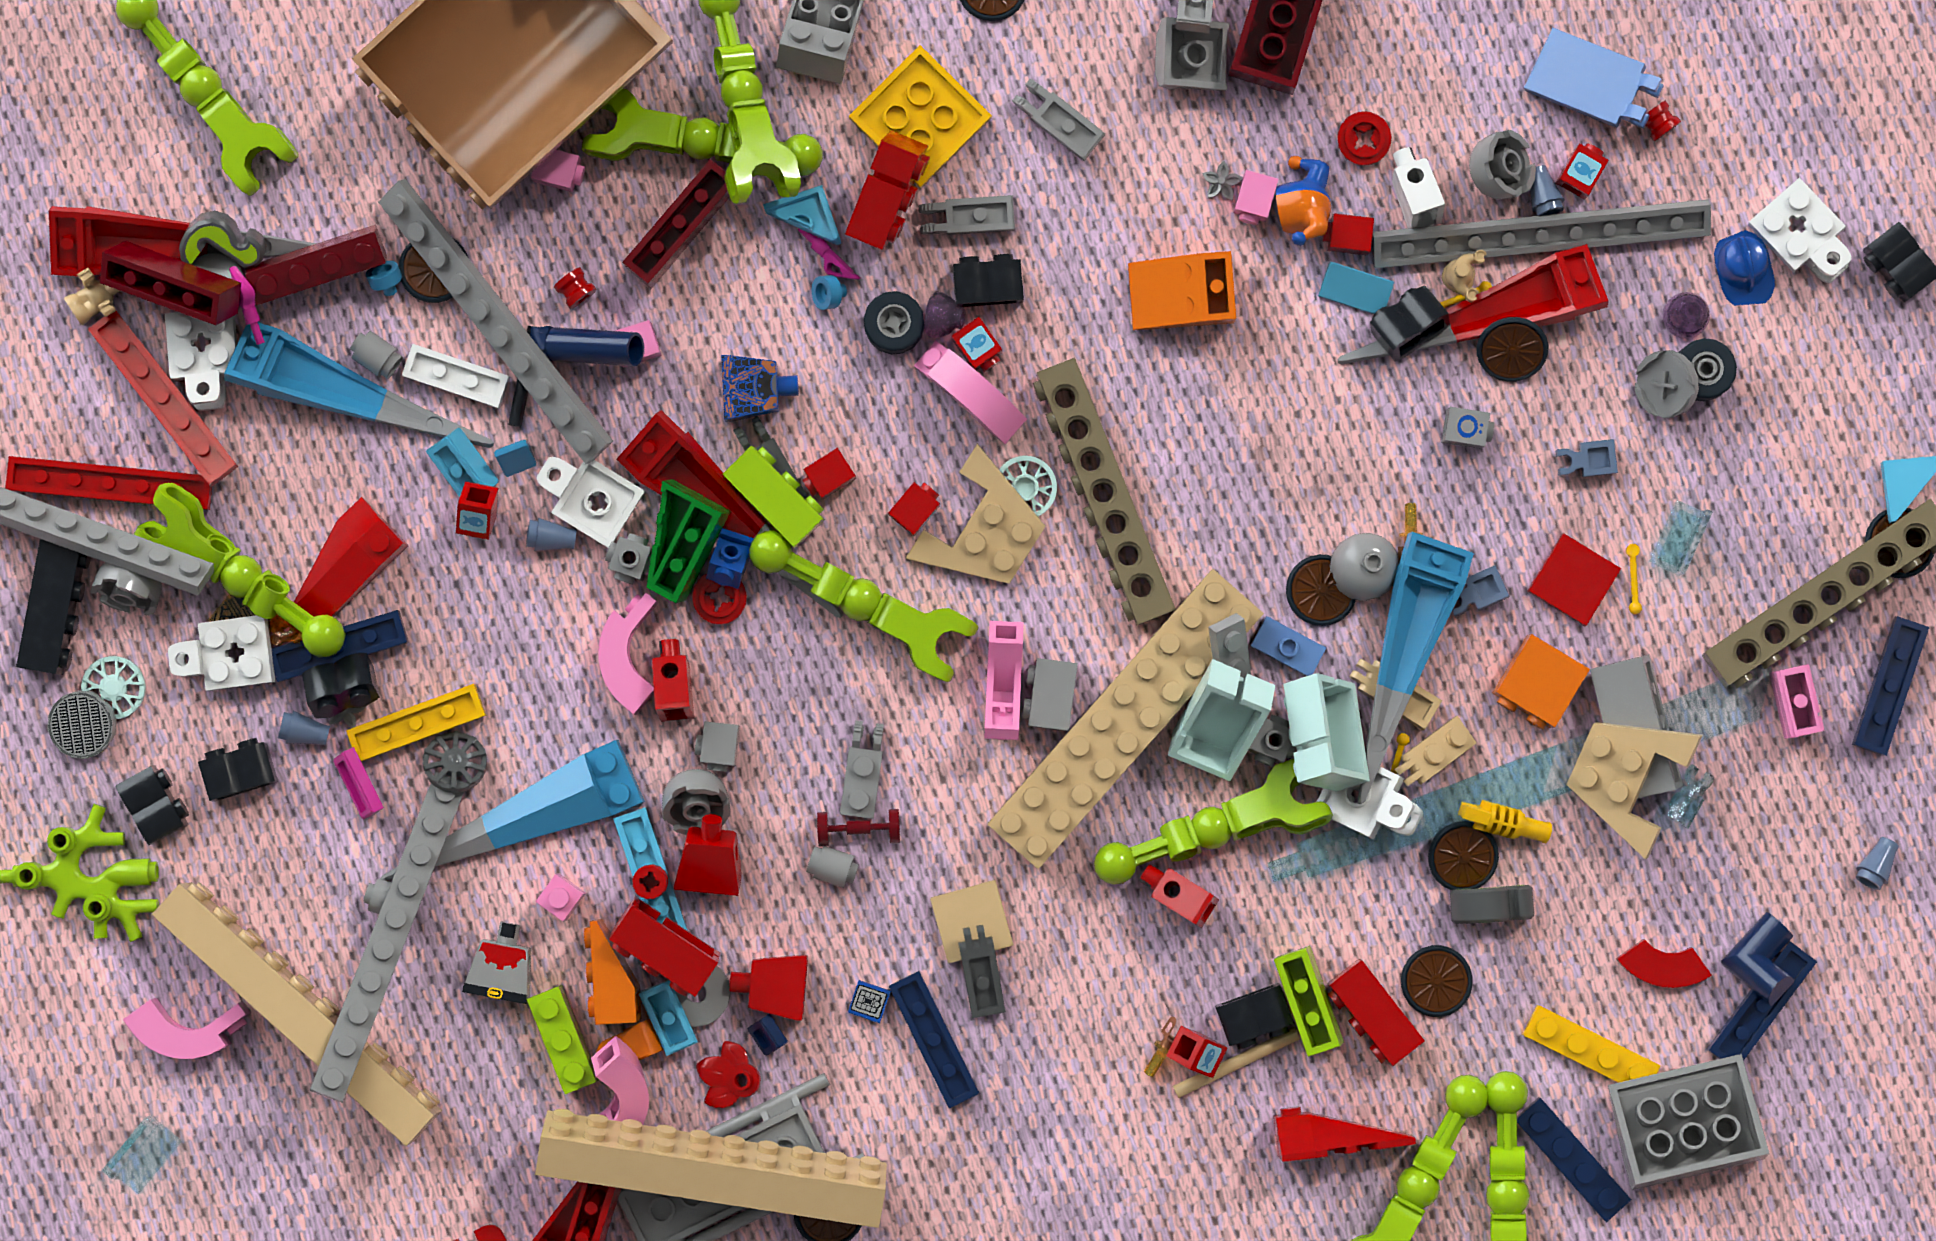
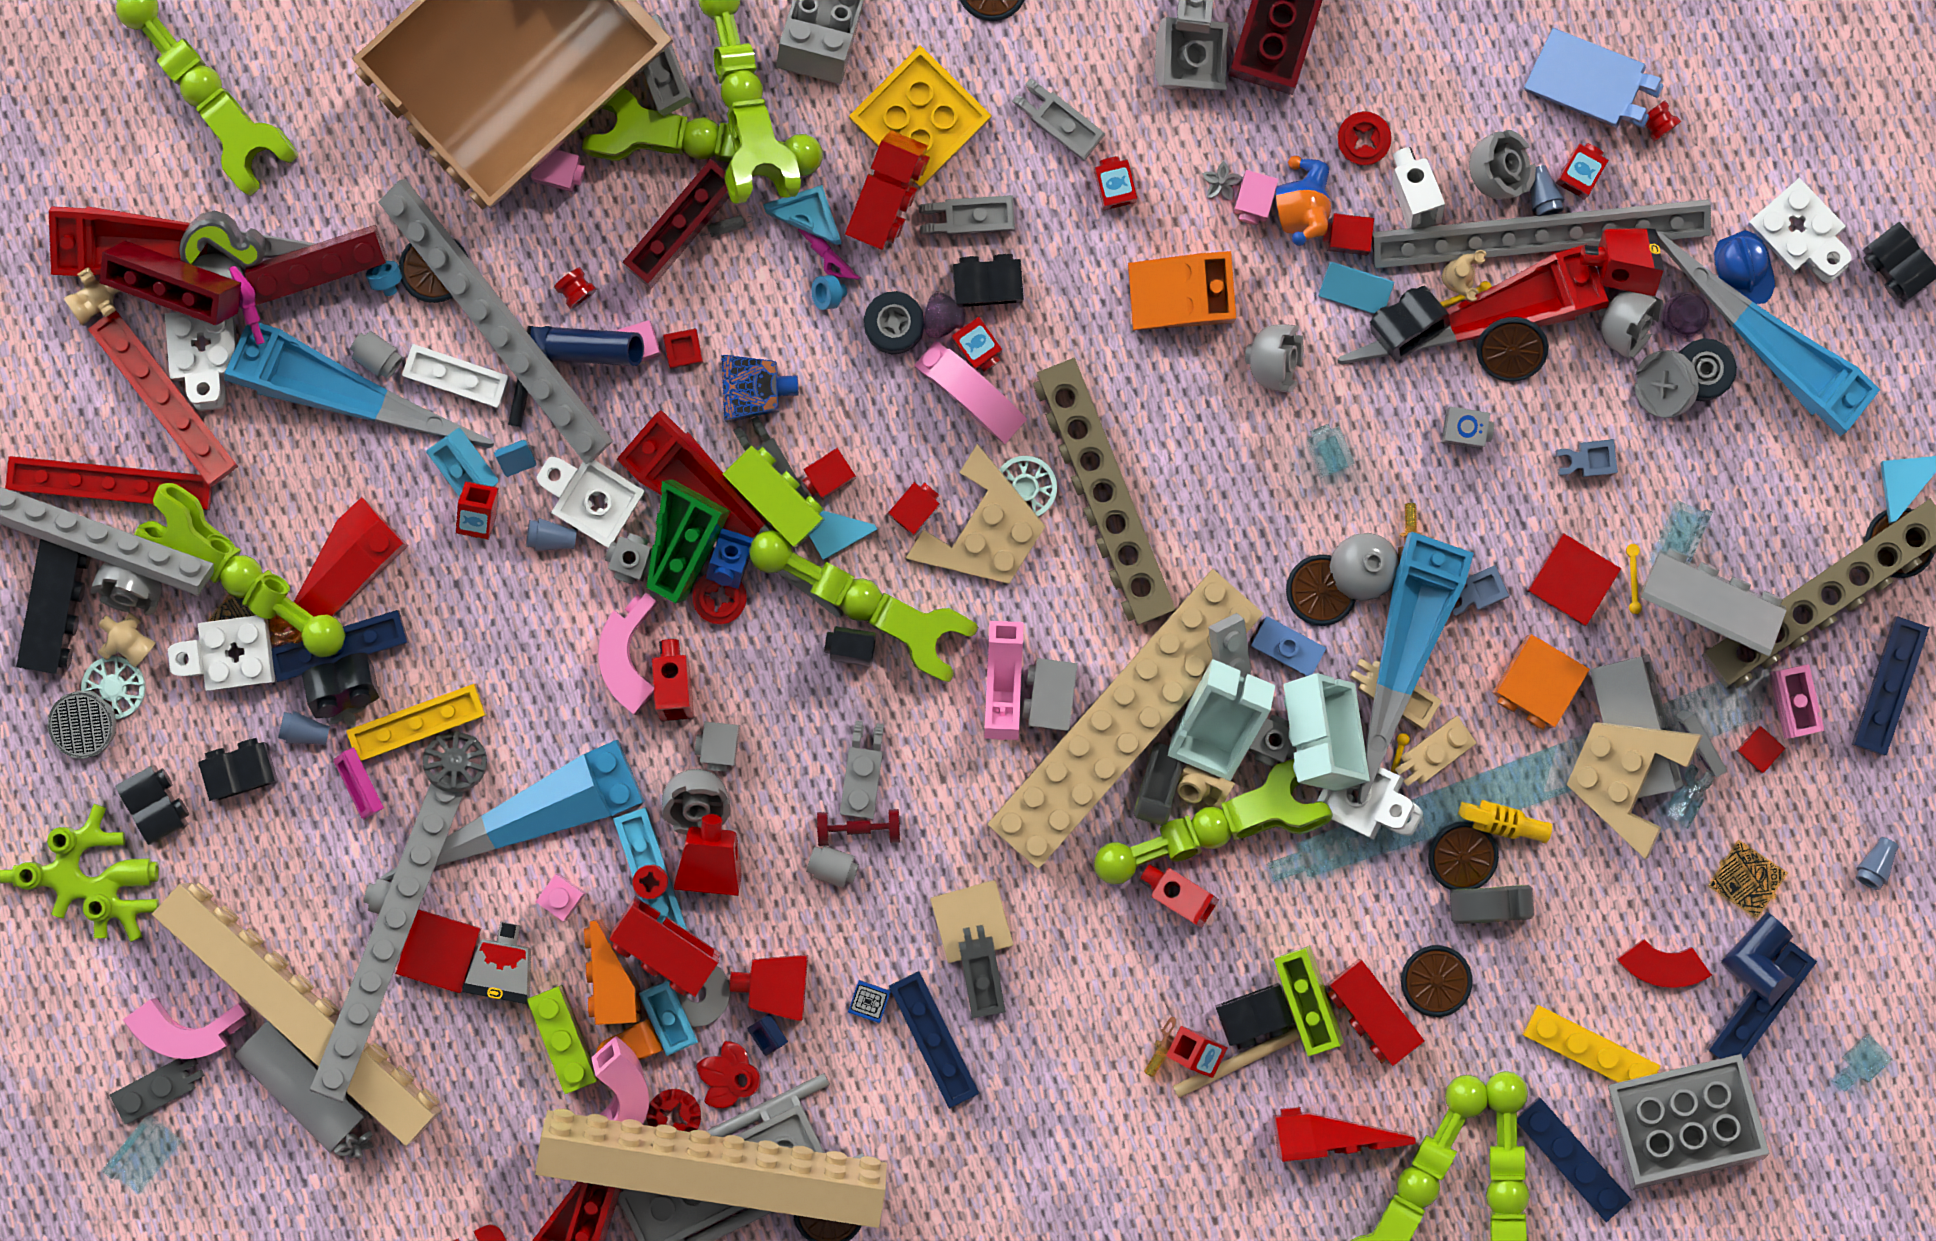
none -> tan piece [97,613,156,668]
none -> dark grey hinge [110,1058,205,1125]
none -> light grey brick [234,1020,369,1153]
none -> light grey plant [334,1130,373,1159]
none -> red tile [395,909,482,994]
none -> light grey plate [643,14,693,116]
none -> red gear [646,1089,701,1132]
none -> red tile [663,328,703,369]
none -> light grey piece [699,215,753,237]
none -> medium azure tile [809,510,878,560]
none -> black brick [824,626,876,667]
none -> brick [1094,156,1138,211]
none -> dark grey animal [1133,742,1184,826]
none -> tan plate [1177,764,1235,809]
none -> light grey cylinder [1245,324,1304,392]
none -> clear light blue brick [1305,424,1355,479]
none -> red torso [1580,228,1664,296]
none -> light grey cylinder [1599,291,1664,358]
none -> light grey slope [1641,548,1787,656]
none -> dark azure plate [1656,232,1880,437]
none -> light grey tile [1674,709,1727,778]
none -> clear yellow piece [1707,840,1788,919]
none -> red tile [1736,725,1786,774]
none -> clear light blue plate [1830,1034,1893,1092]

